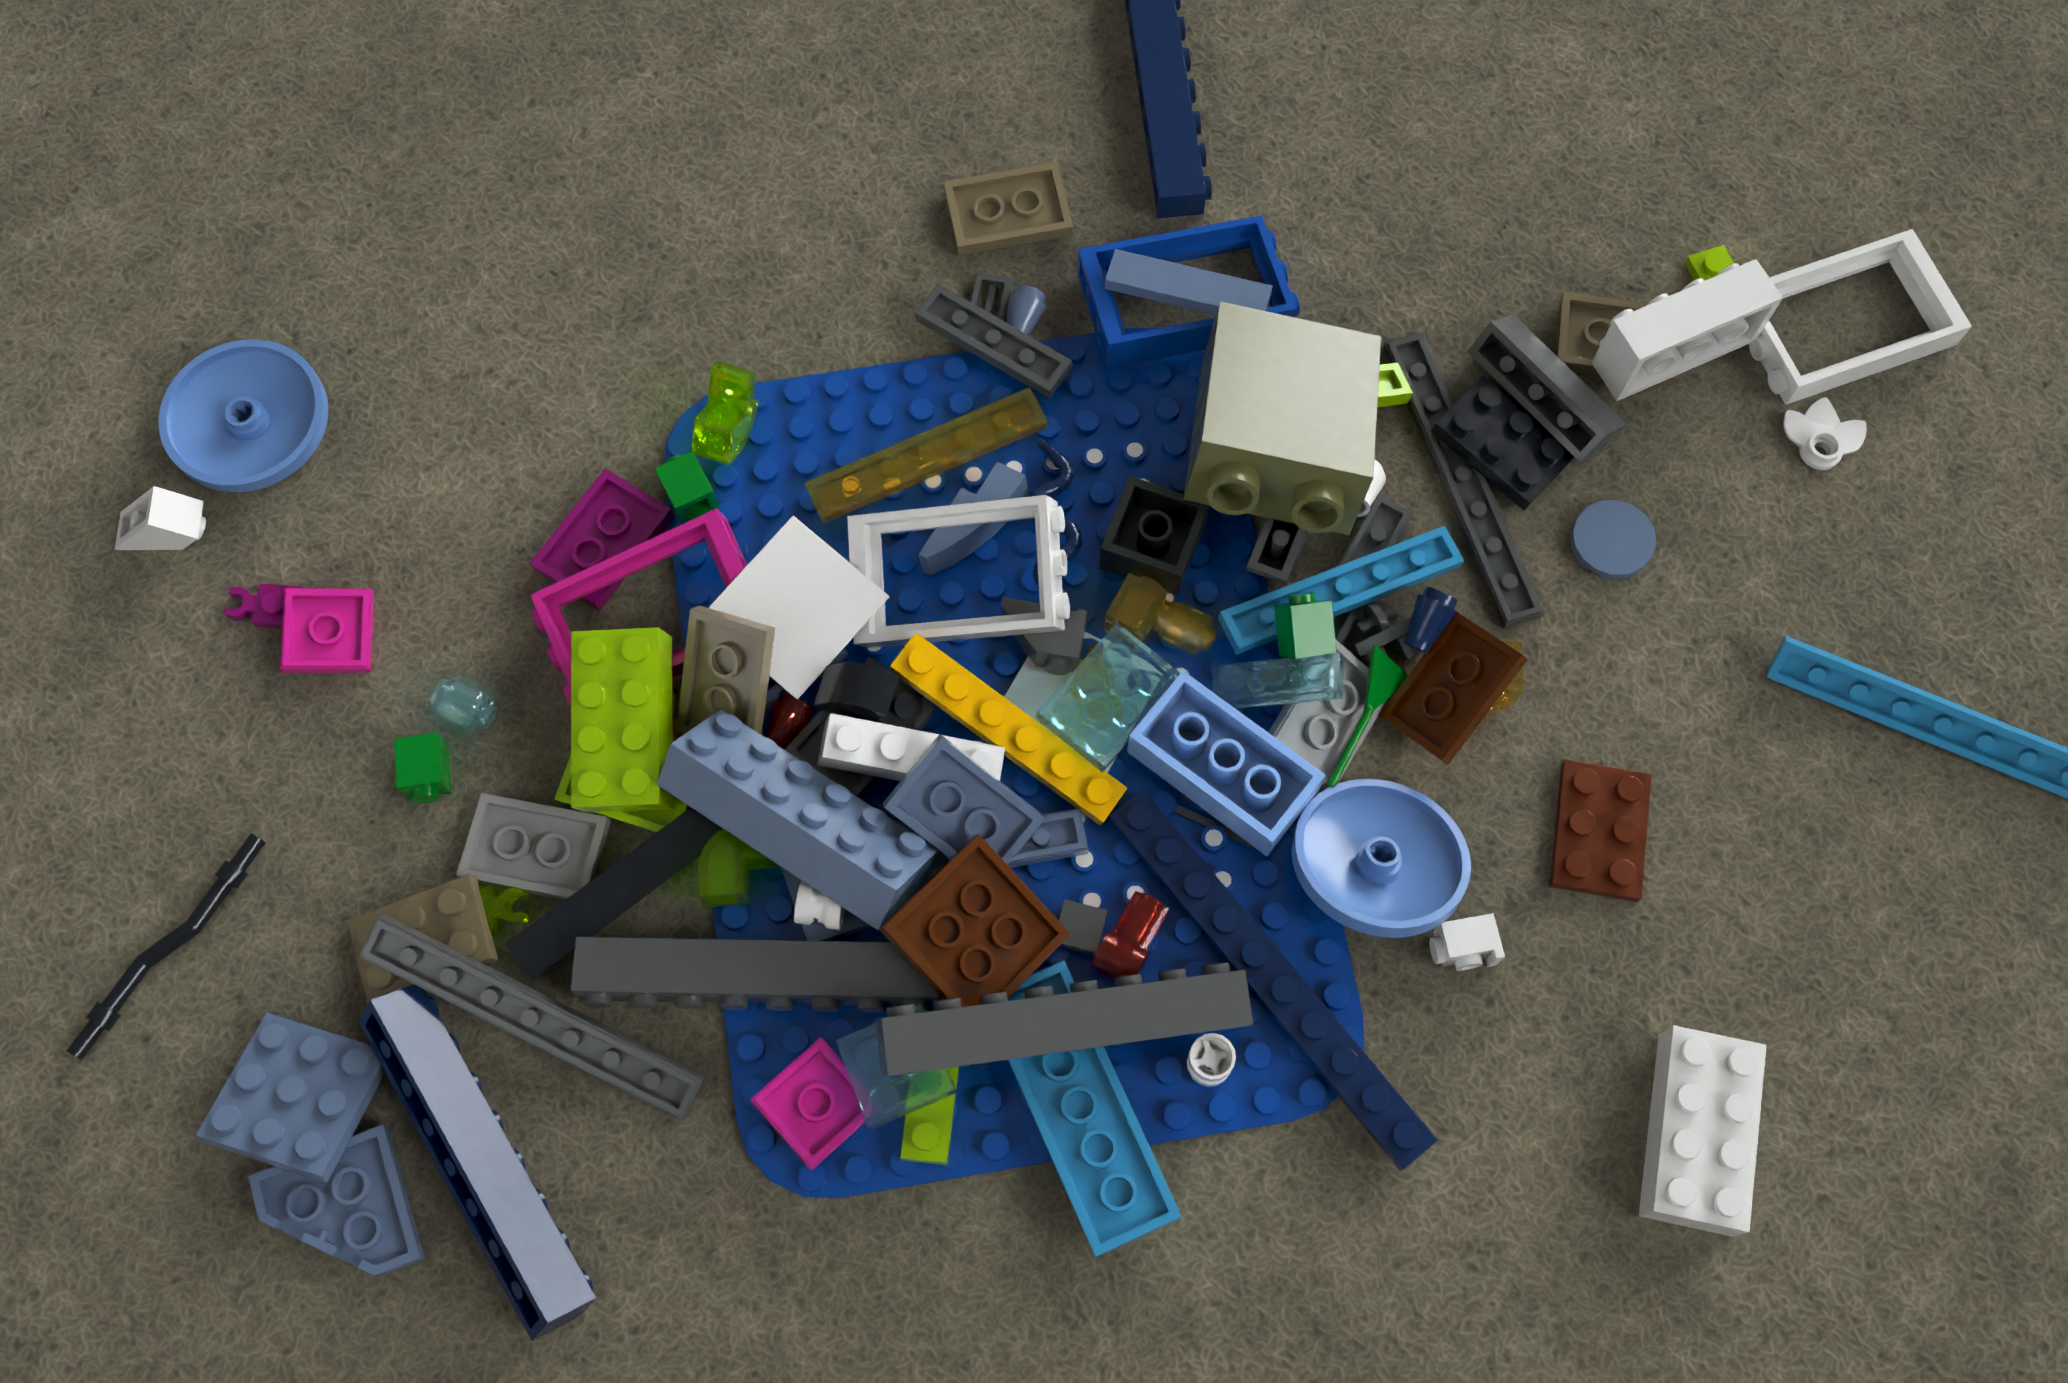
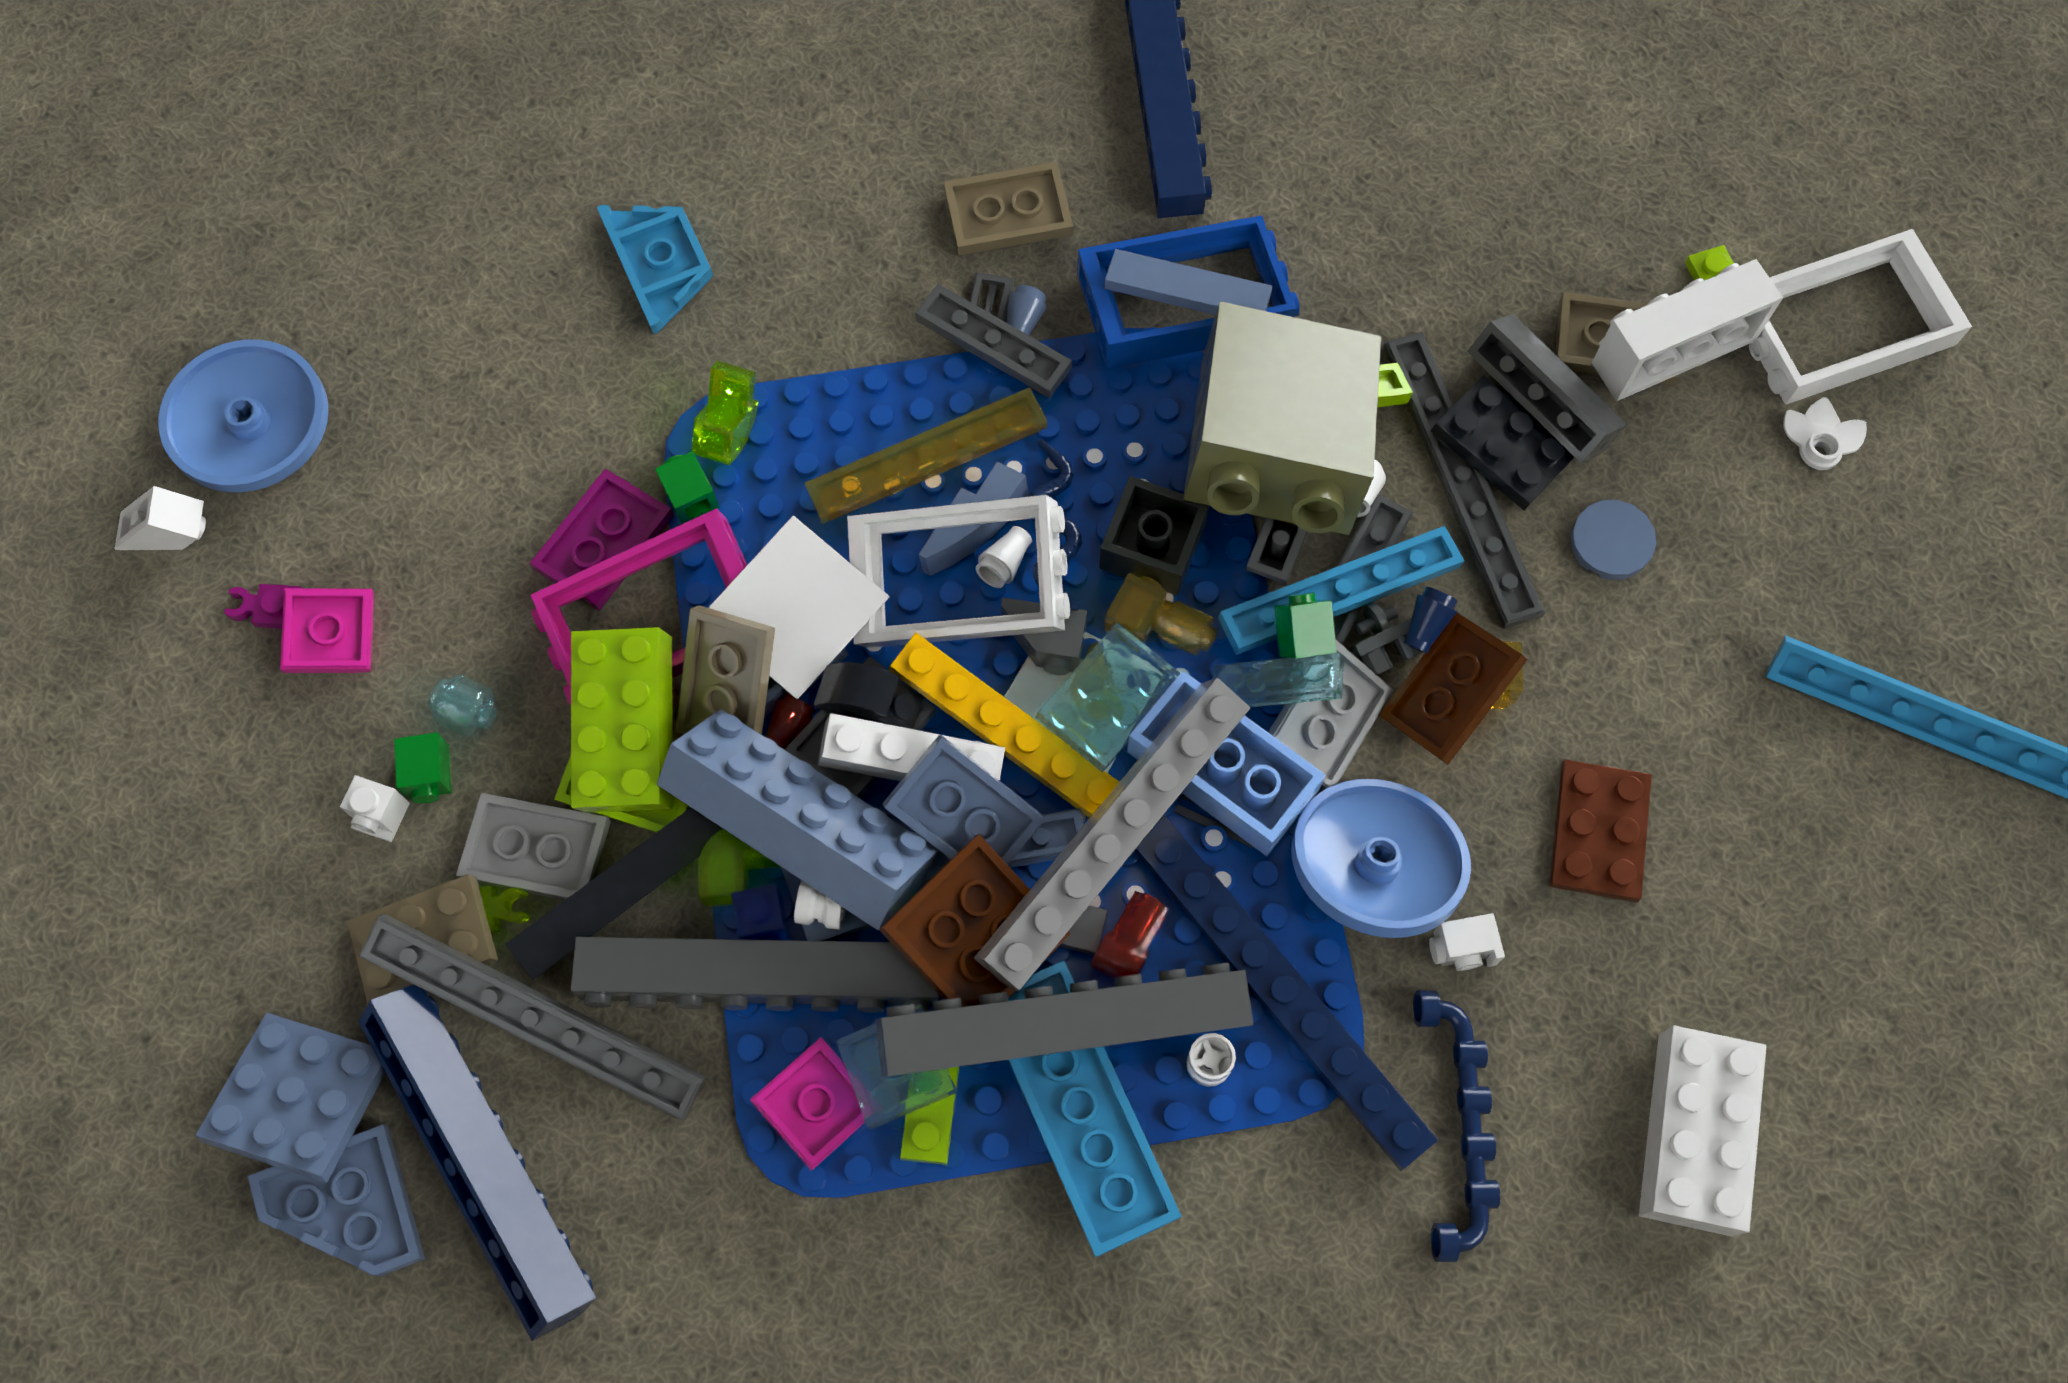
black bar [66,833,266,1060] -> none
green piece [1327,645,1408,788] -> none
none -> white brick [340,775,410,842]
none -> dark azure wing [597,205,713,334]
none -> clear blue brick [731,884,790,941]
none -> light grey brick [974,678,1251,991]
none -> white cone [976,526,1032,588]
none -> dark blue bar [1413,990,1500,1262]

